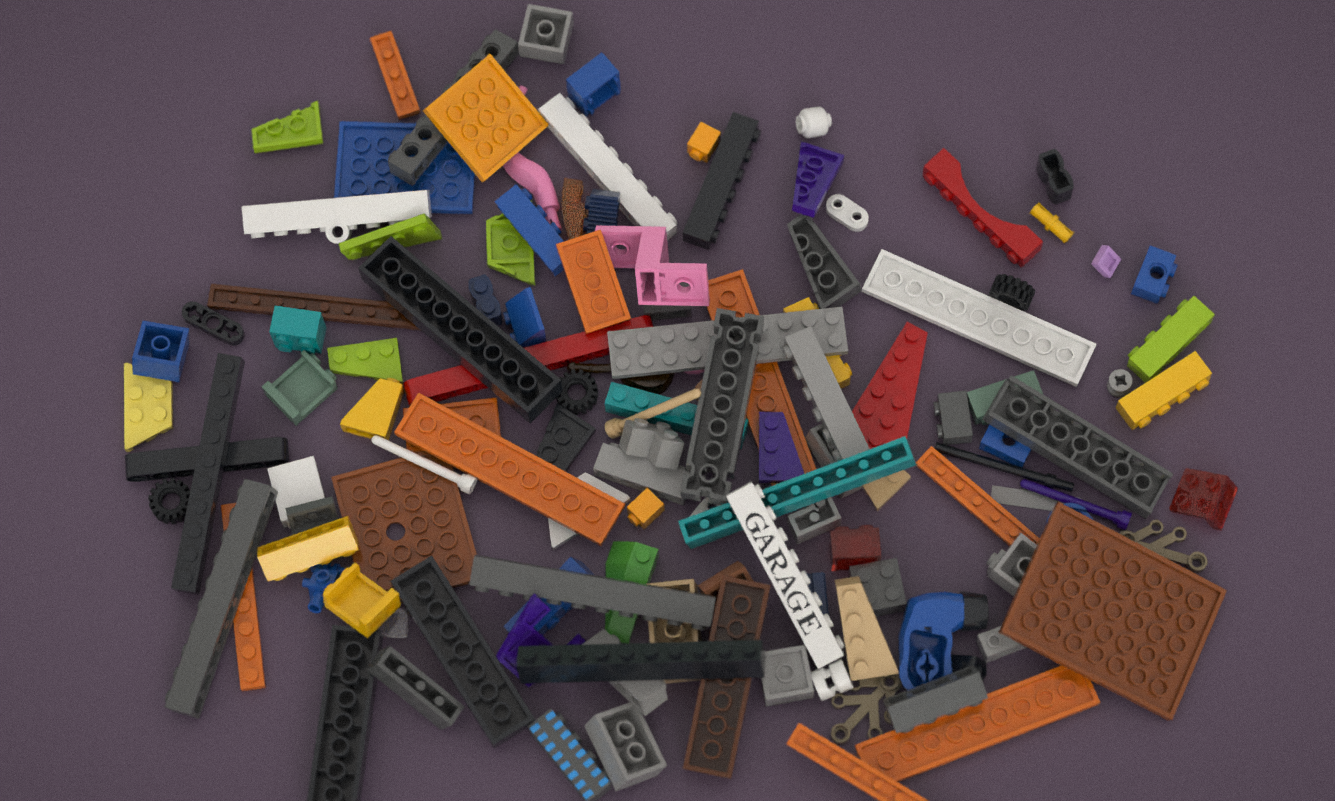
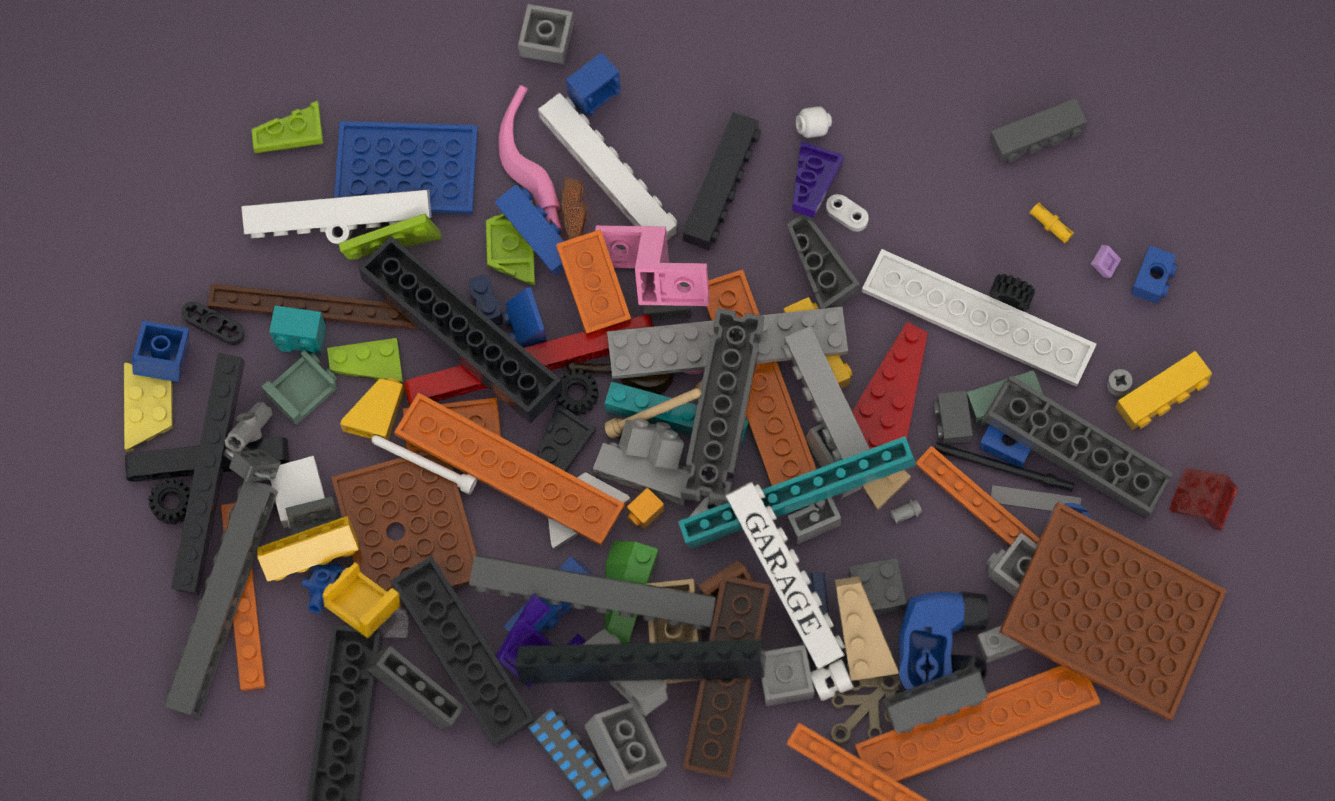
orange plate [370,31,421,120] -> none
dark grey brick [388,29,519,186] -> none
light orange plate [423,54,549,182] -> none
dark blue brick [583,189,620,234] -> none
light orange brick [687,122,721,163] -> none
dark purple wing [759,412,804,483] -> none
clear red brick [829,525,881,571] -> none
red arch [923,148,1043,268] -> none
dark purple piece [1020,479,1132,531] -> none
black brick [1037,149,1074,205] -> none
dark tan plant [1119,520,1207,573] -> none
lime brick [1127,296,1215,383] -> none
none -> light grey piece [224,402,273,452]
none -> dark grey piece [224,446,281,482]
none -> light grey pin [890,500,922,525]
none -> dark grey brick [990,98,1087,163]

